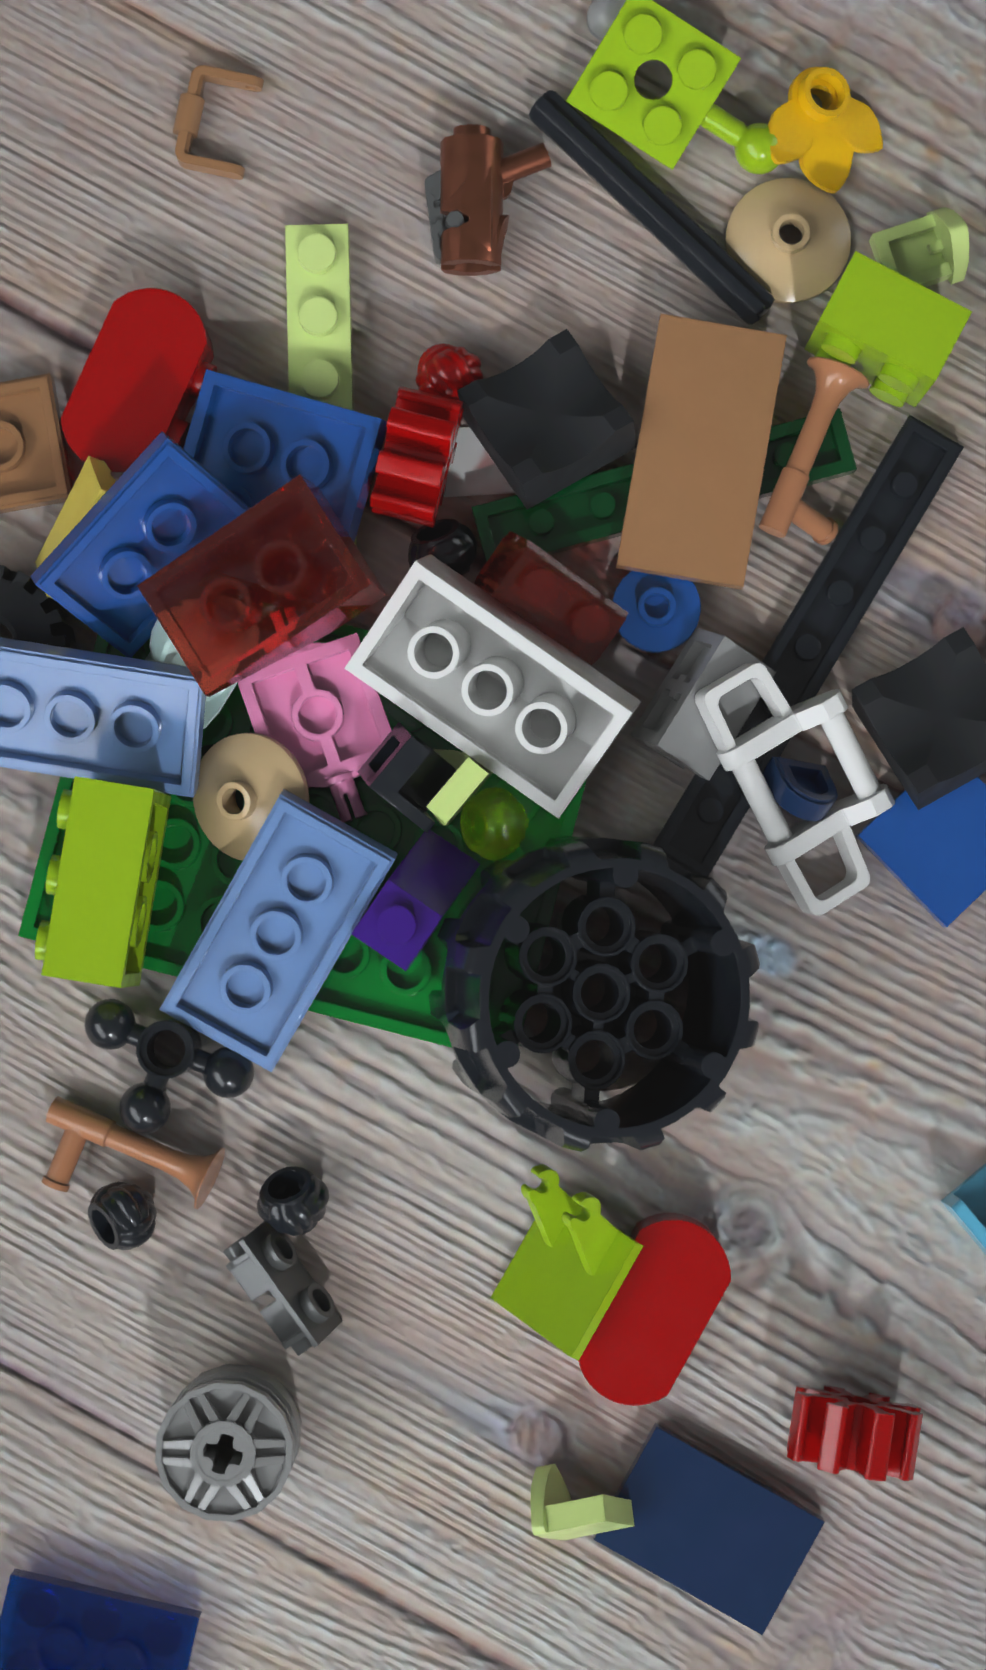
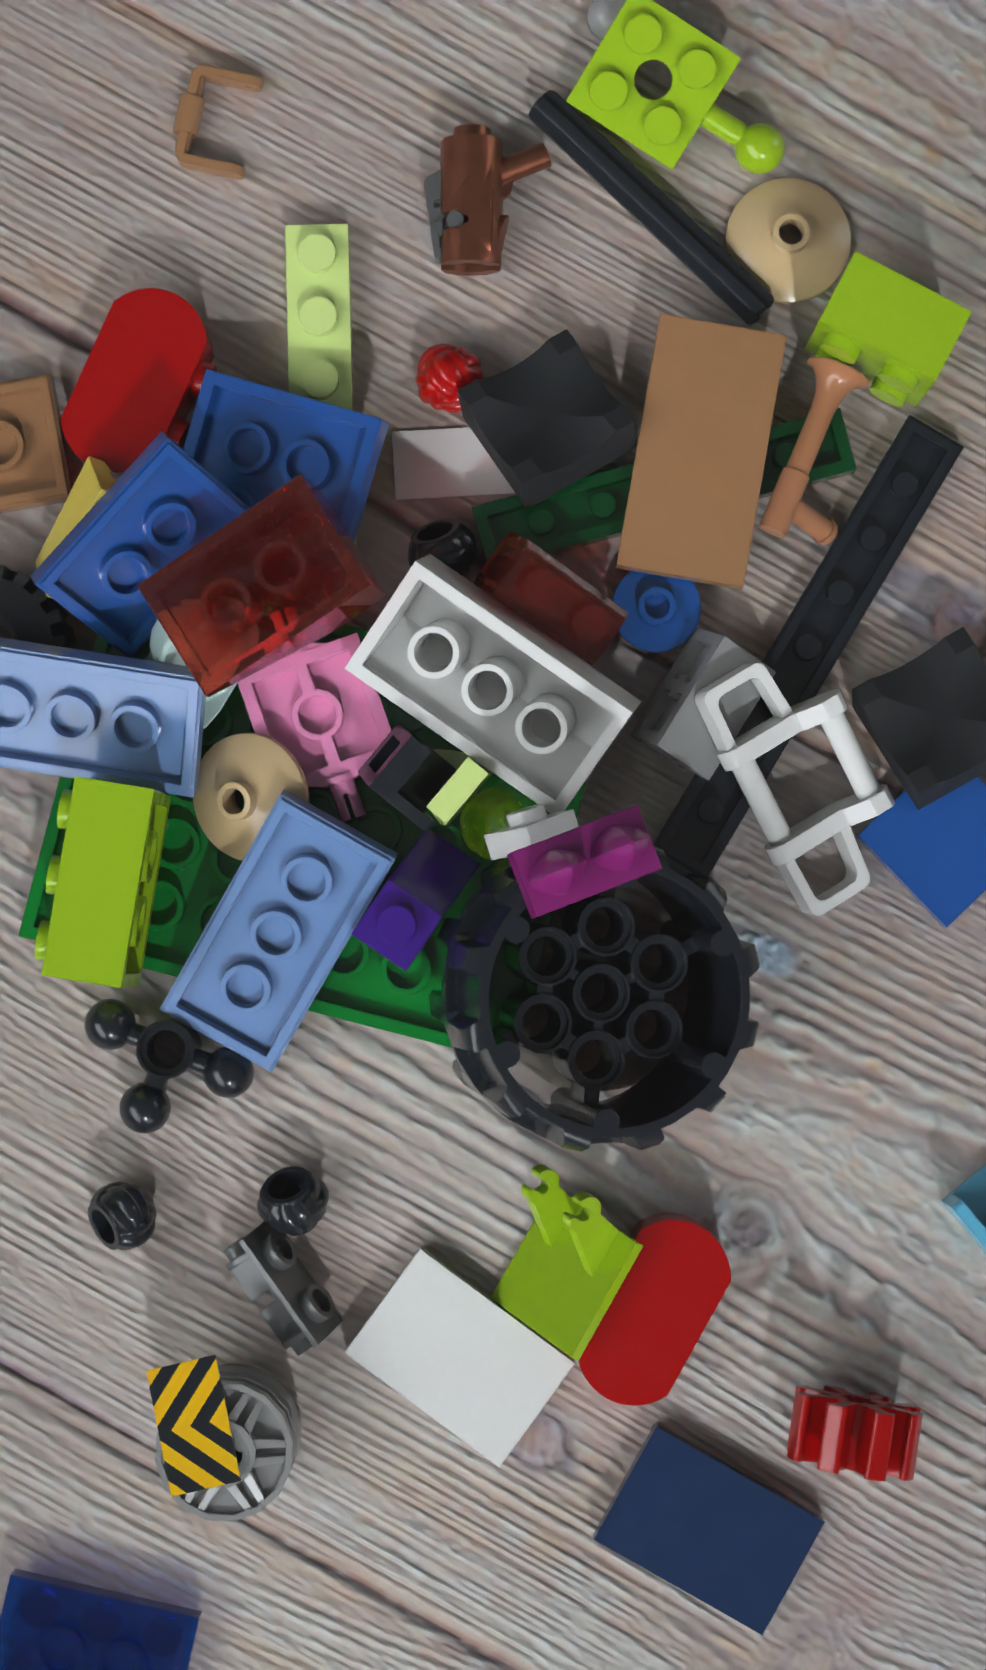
nougat piece [41,1096,225,1210] -> none
red gear [370,386,464,528] -> none
yellowish green tile [530,1464,635,1540] -> none
dark blue tile [762,756,838,821] -> none
yellow plate [768,67,883,194] -> none
yellowish green tile [869,207,969,287] -> none
none -> sticker [146,1355,241,1497]
none -> white tile [344,1247,575,1468]
none -> white plate [484,804,579,860]
none -> magenta tile [507,804,662,919]

